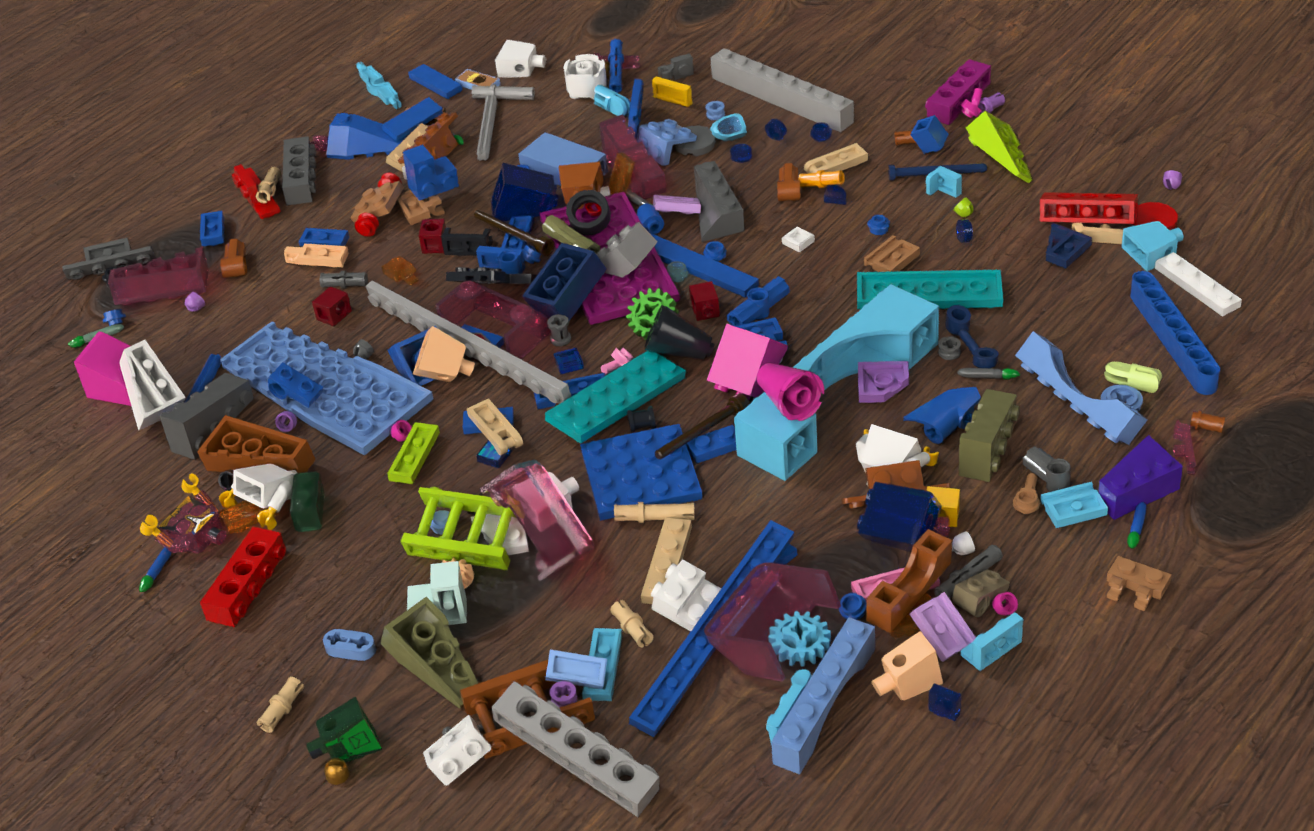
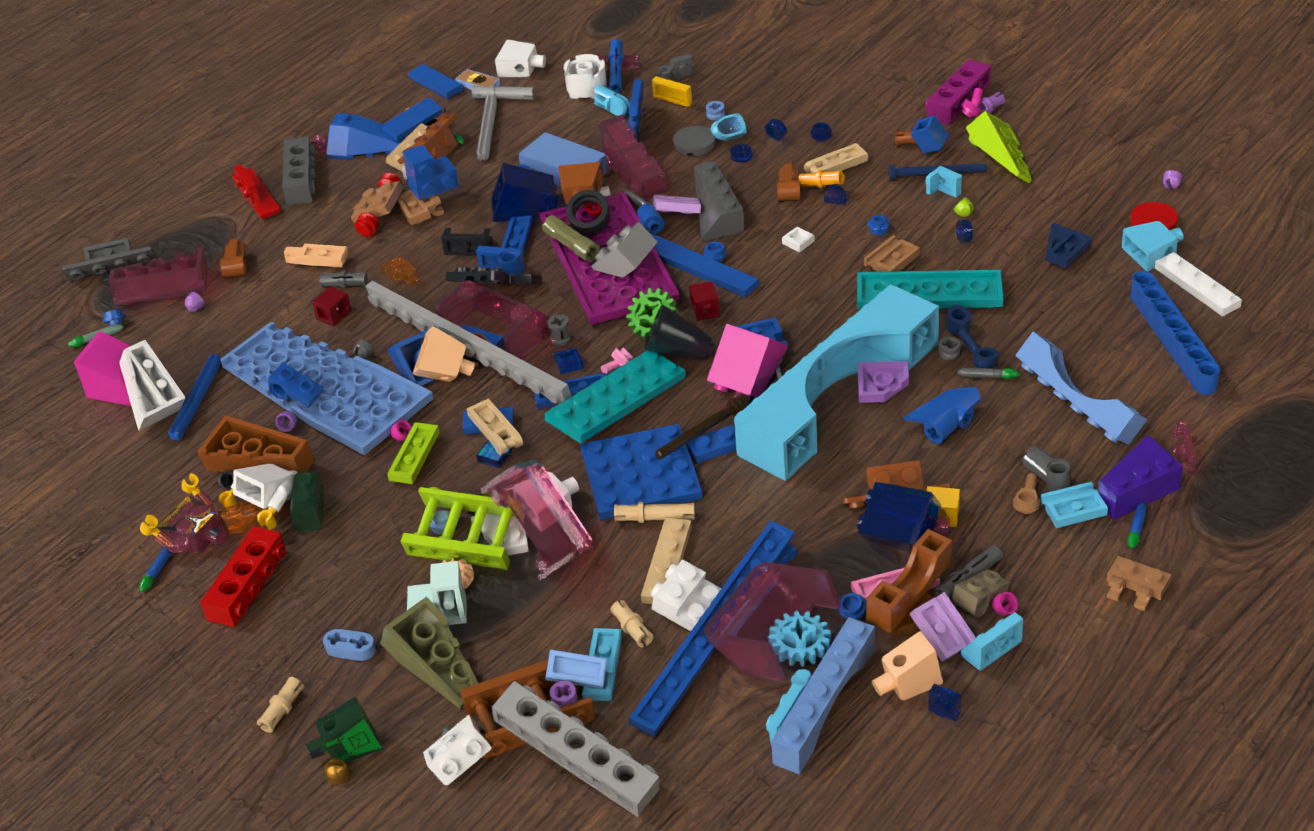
dark grey wedge [159,373,254,460] -> none
blue plate [200,211,224,247] -> none
tan pin [256,167,281,203] -> none
blue plate [299,228,349,247] -> none
medium azure piece [356,62,402,109] -> none
dark red brick [419,219,446,254] -> none
dark brown piece [474,210,555,256] -> none
blue plate [521,244,542,264] -> none
dark blue brick [522,243,607,321] -> none
clear orange plate [608,153,635,195] -> none
black bush [627,406,656,433] -> none
medium blue bracket [635,119,697,166] -> none
clear light blue plate [667,261,689,282] -> none
light grey brick [711,48,854,132] -> none
blue piece [727,276,790,326] -> none
dark pink cone [756,363,824,421] -> none
white torso [856,424,939,486] -> none
white hinge [952,531,975,555] -> none
olive wedge [959,389,1020,482] -> none
red brick [1040,192,1138,224] -> none
tan piece [1072,223,1123,244] -> none
medium blue gear [1101,385,1143,411] -> none
yellowish green arm [1104,362,1162,393] -> none
dark orange pin [1190,409,1225,433] -> none

